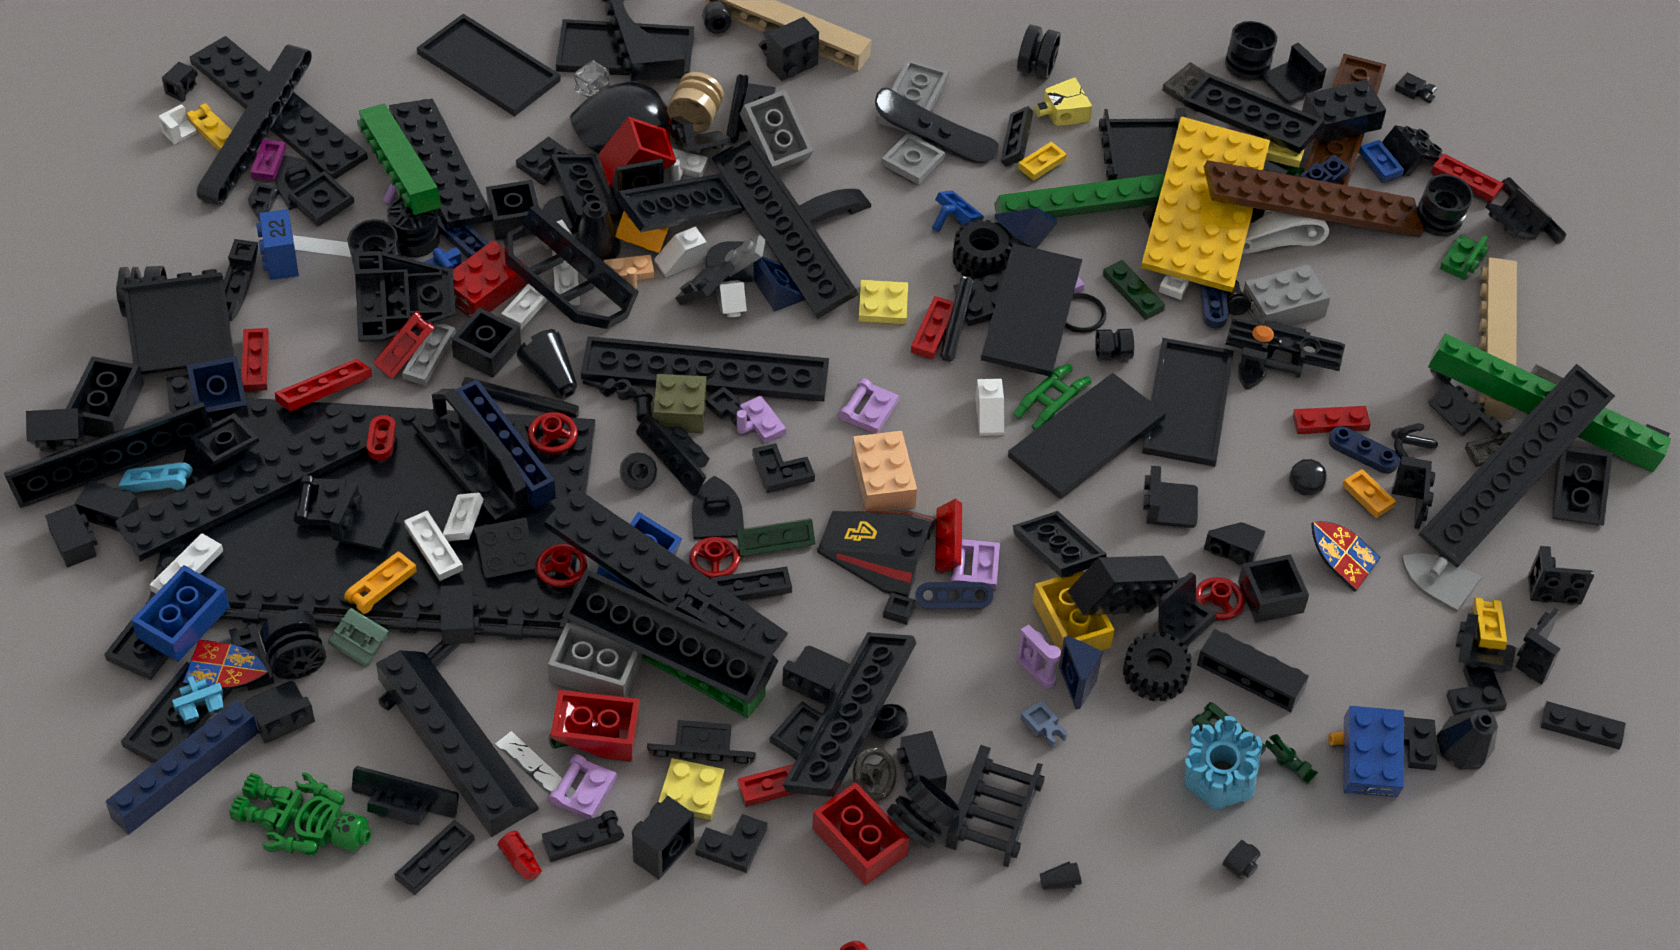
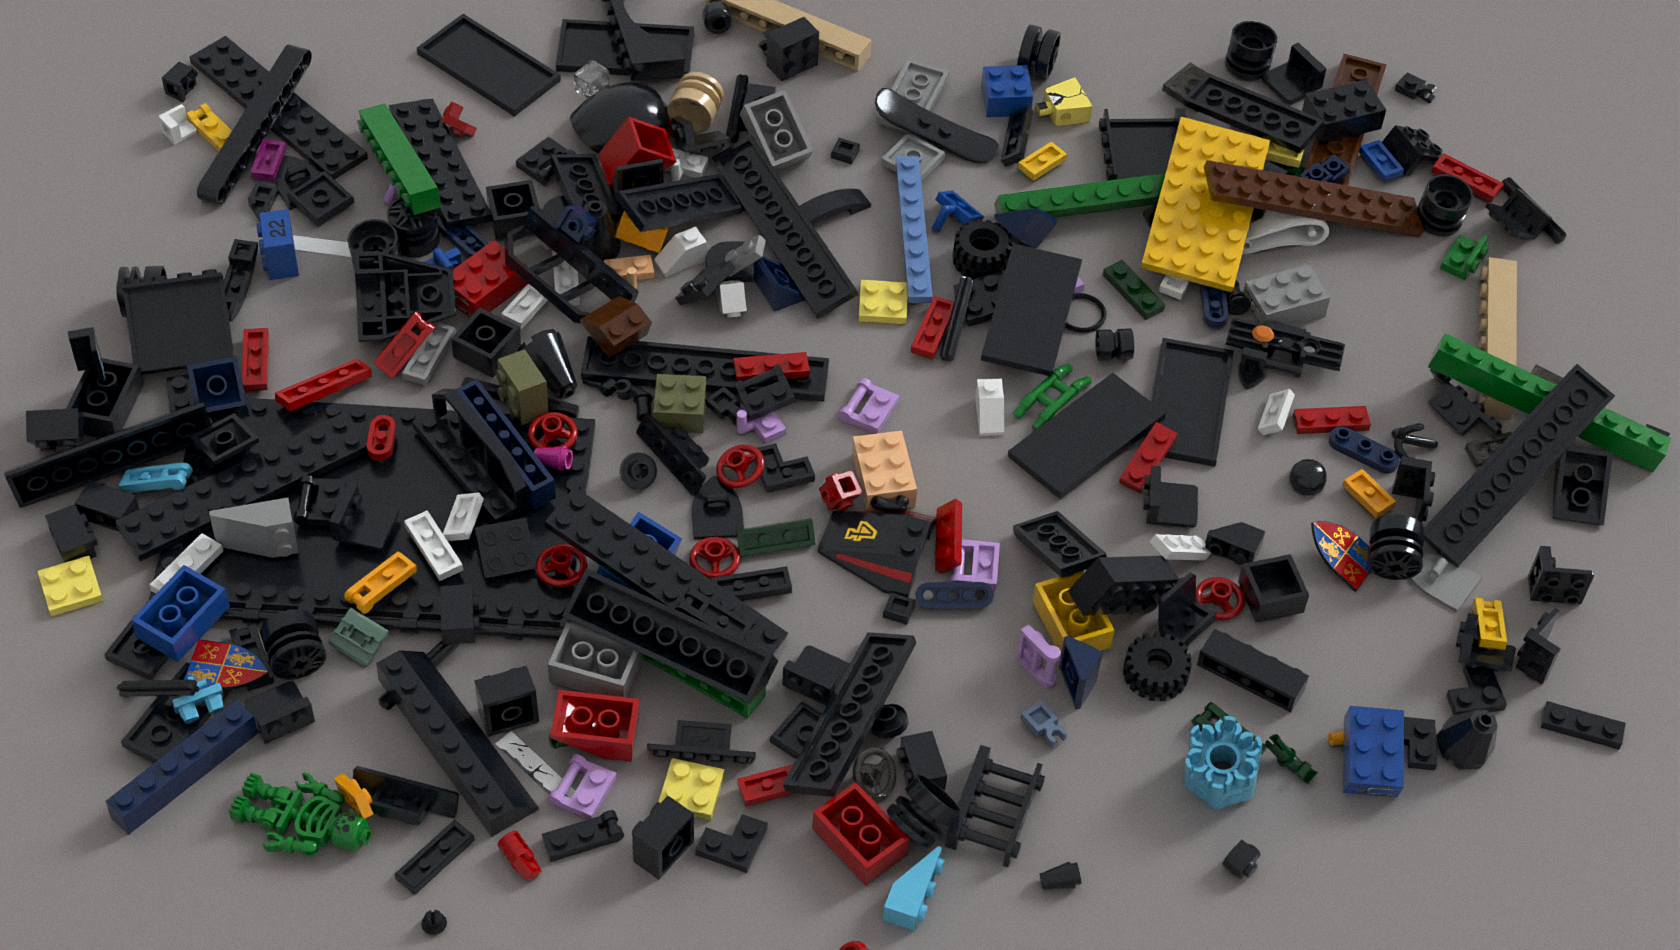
none -> light yellow plate [38,556,103,617]
none -> black panel [68,327,105,382]
none -> black axle [117,680,199,697]
none -> light grey slope [209,498,298,558]
none -> light orange plate [333,773,373,819]
none -> black piece [421,910,447,935]
none -> red bracket [441,101,477,137]
none -> black brick [474,665,539,737]
none -> olive piece [496,349,548,426]
none -> dark pink cone [534,446,573,471]
none -> dark blue brick [555,204,598,242]
none -> reddish brown slope [580,296,652,358]
none -> red piece [716,444,764,489]
none -> red plate [734,352,810,381]
none -> black plate [734,364,796,421]
none -> red brick [819,471,862,511]
none -> black tile [831,138,860,164]
none -> black arm [870,495,910,513]
none -> medium azure slope [883,846,945,931]
none -> medium blue plate [895,156,933,303]
none -> blue brick [981,65,1033,117]
none -> red plate [1119,422,1178,494]
none -> white plate [1150,534,1211,561]
none -> white plate [1258,388,1295,436]
none -> black wheel [1368,514,1424,580]

